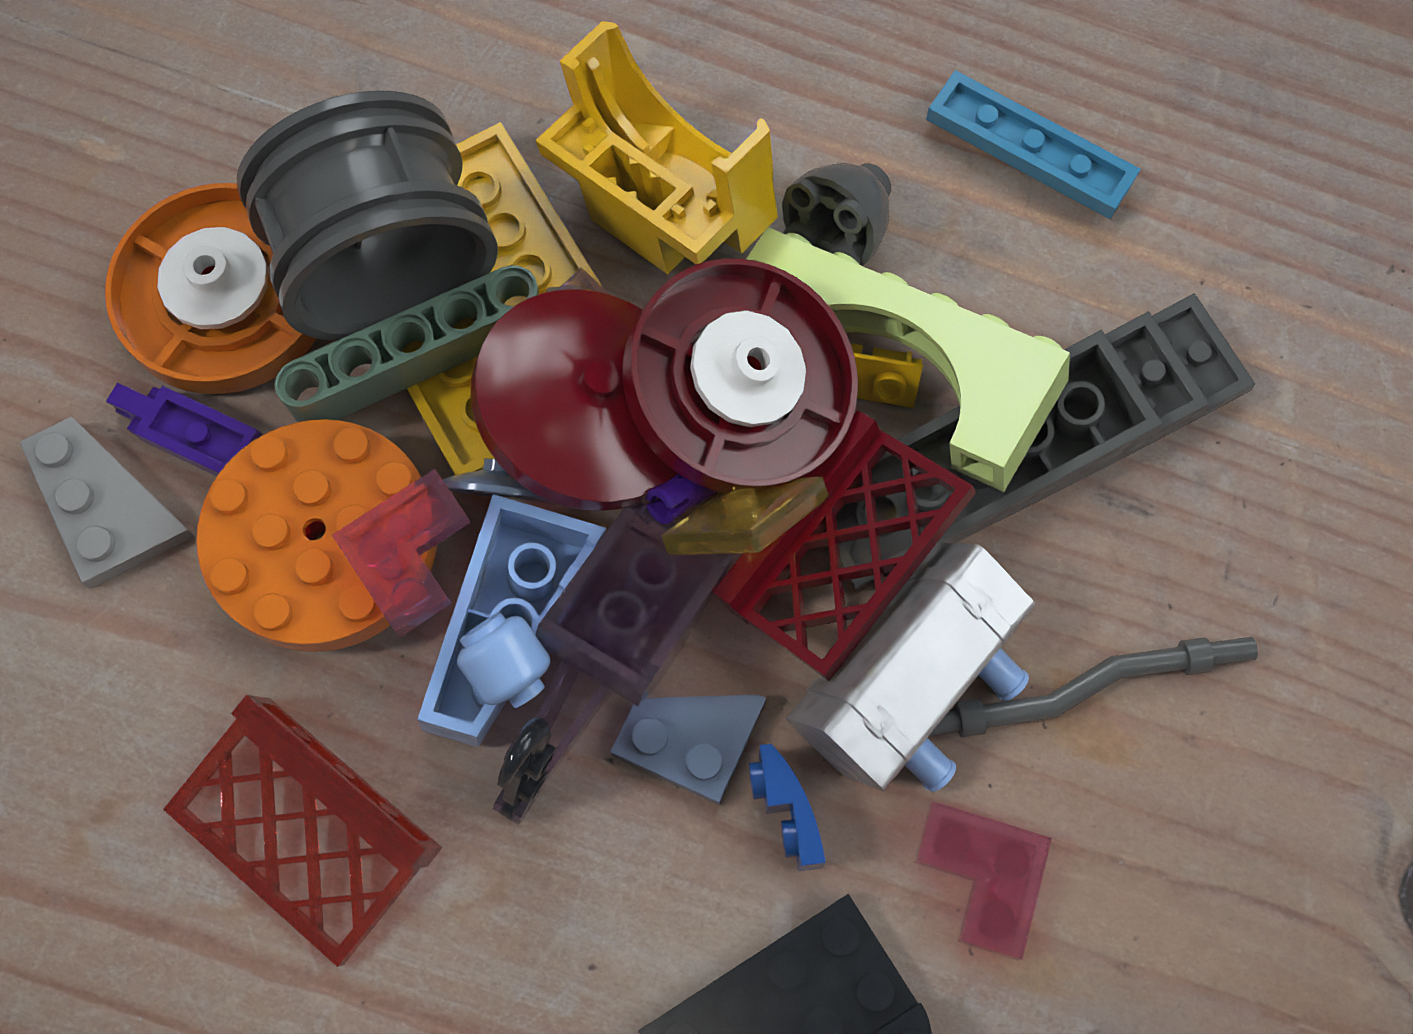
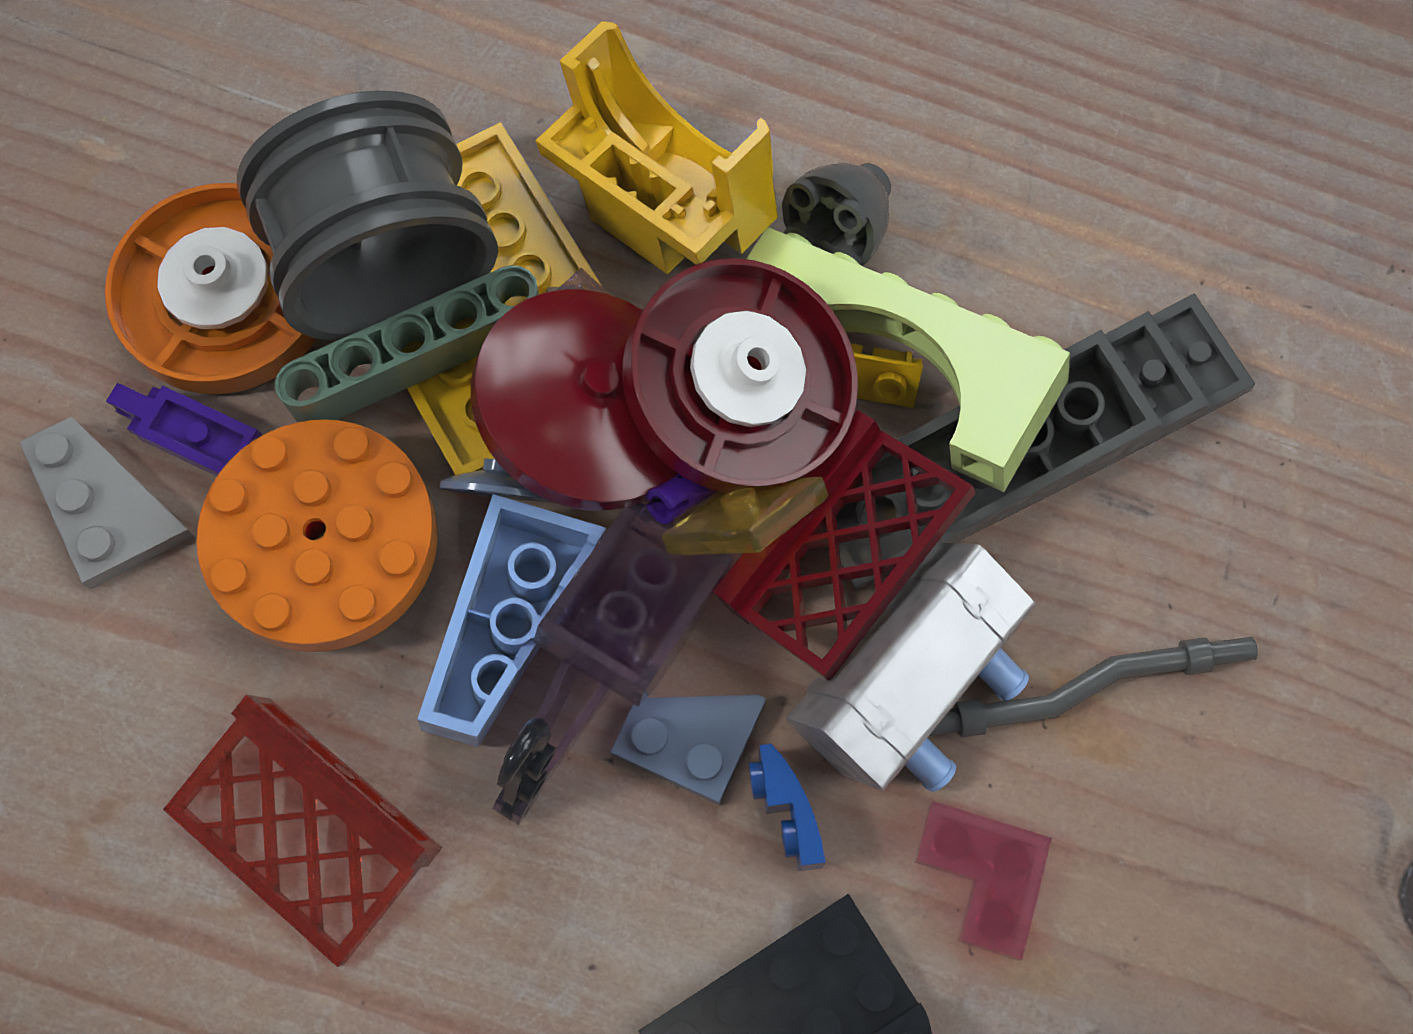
clear pink plate [332,469,470,637] -> none
light blue head [457,612,550,708] -> none
dark azure plate [926,70,1141,220] -> none

